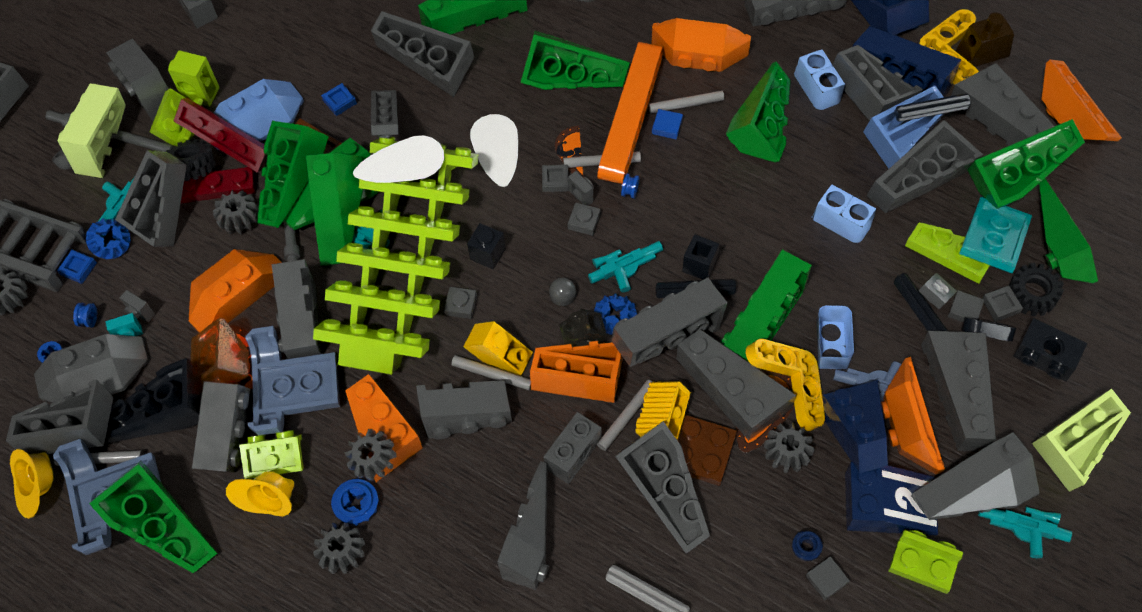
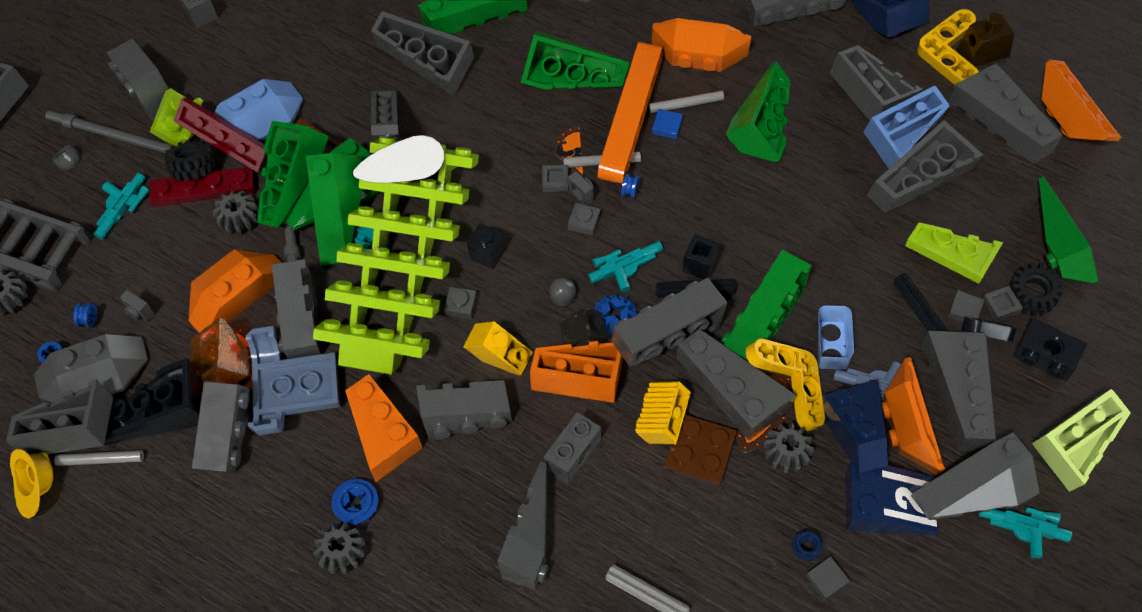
sand blue piece [53,439,161,555] -> none
yellowish green wedge [57,83,126,178] -> none
blue tile [57,250,97,284] -> none
blue gear [86,218,130,259] -> none
green wedge [89,460,217,573] -> none
teal plate [105,313,143,336] -> none
dark grey wedge [115,150,186,247] -> none
lime brick [168,51,220,107] -> none
yellow piece [226,471,294,517] -> none
lime bracket [239,430,304,479] -> none
blue tile [321,83,357,116] -> none
dark grey gear [344,429,397,481] -> none
light grey bar [451,355,531,391] -> none
white sticker [470,114,518,187] -> none
light grey bar [597,380,652,451] -> none
dark grey wedge [614,421,710,553] -> none
light blue piece [794,49,845,110] -> none
light blue piece [812,185,876,243] -> none
dark blue wedge [852,26,961,97] -> none
lime bracket [888,530,963,594] -> none
black axle [894,93,971,121] -> none
dark grey plate [918,273,957,309] -> none
teal tile [959,197,1032,273] -> none
green wedge [968,119,1085,209] -> none

